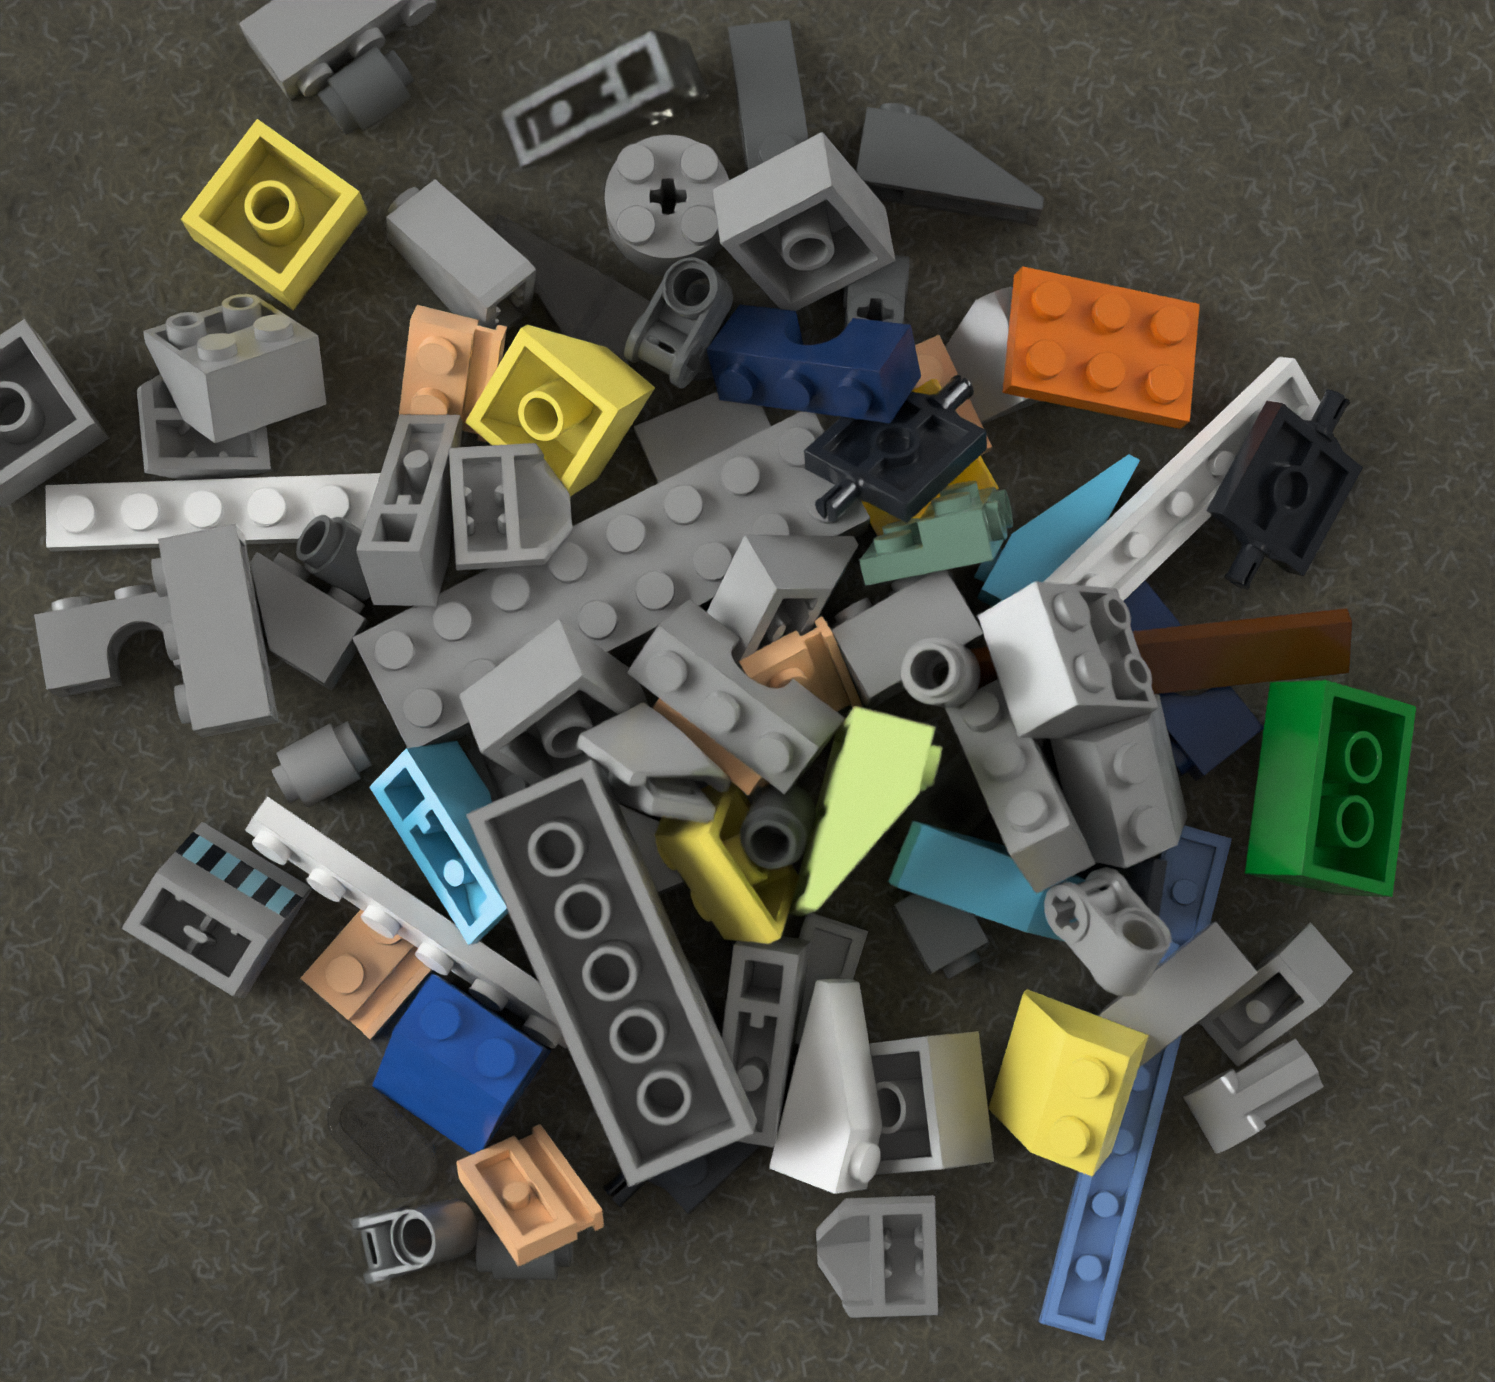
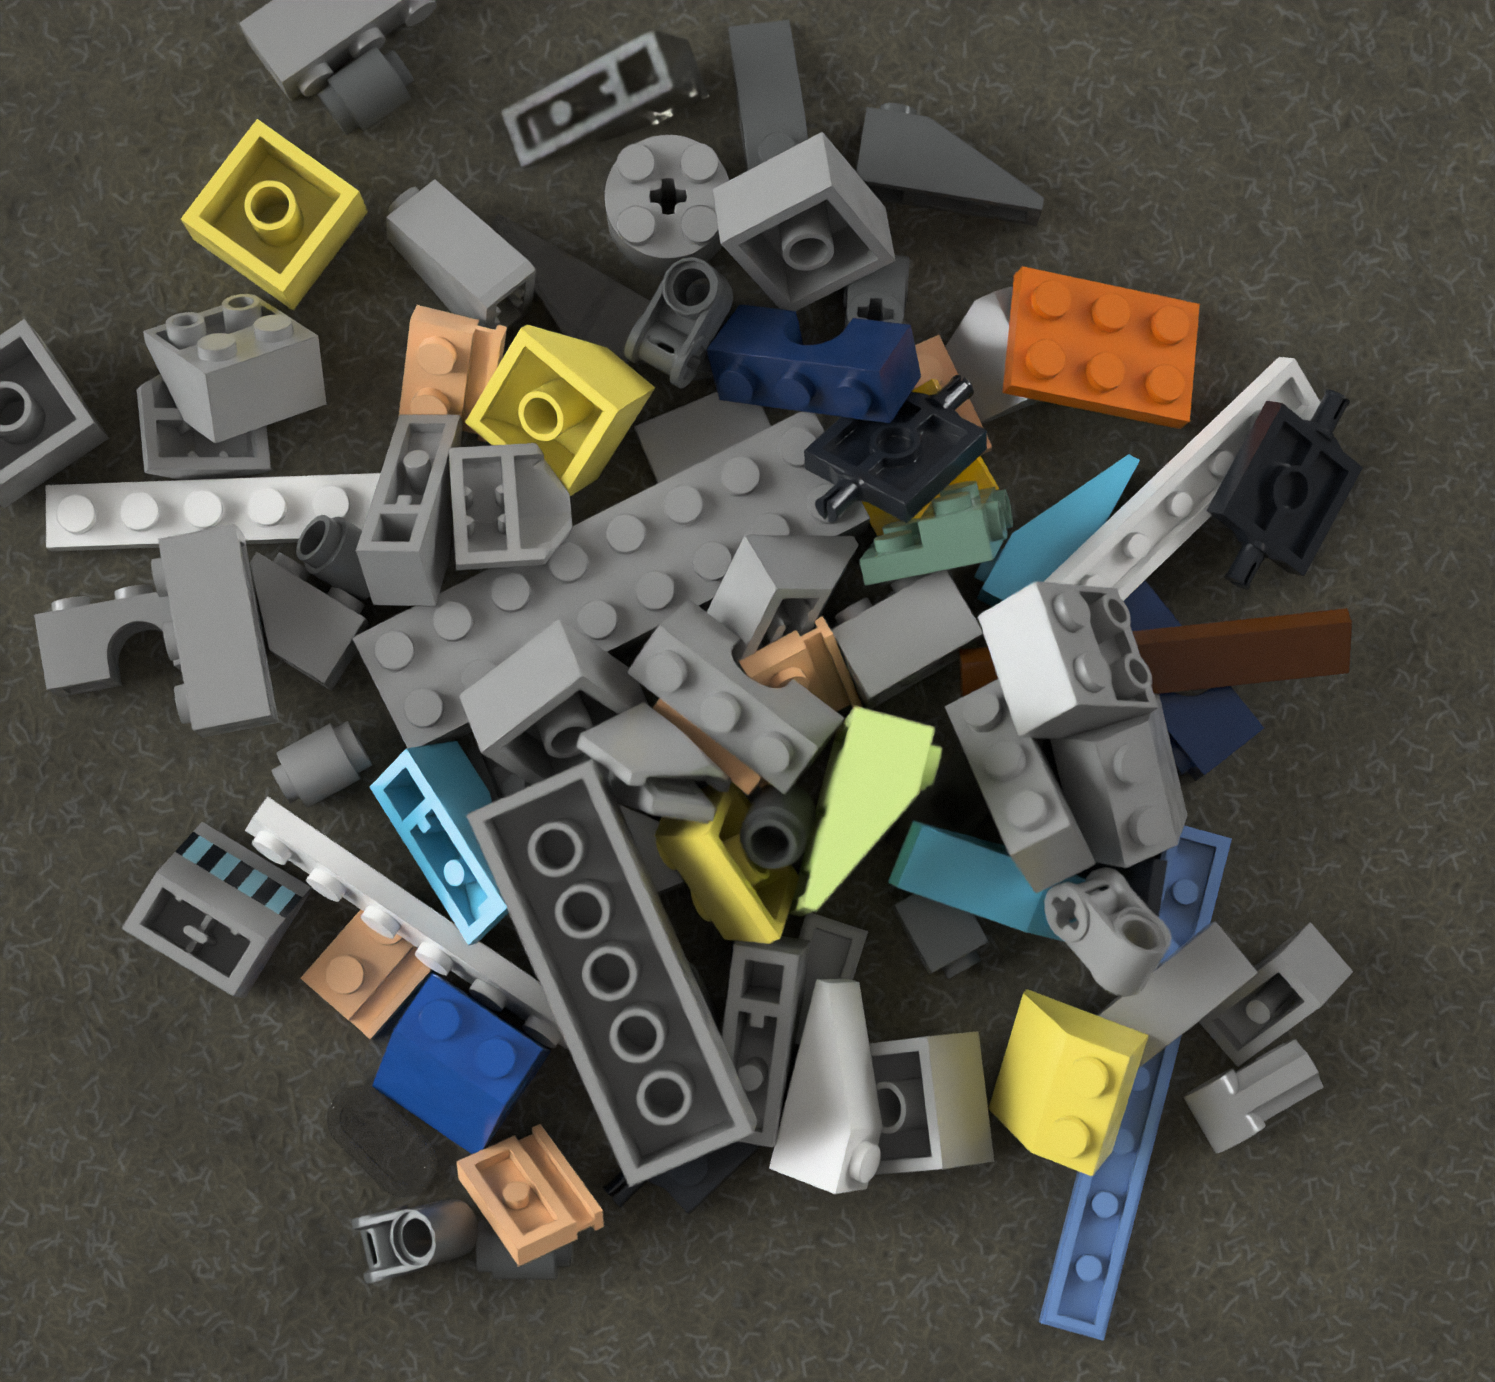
light grey slope [816,1196,938,1318] -> none
light grey brick [901,637,980,708] -> none
green brick [1245,680,1416,897] -> none

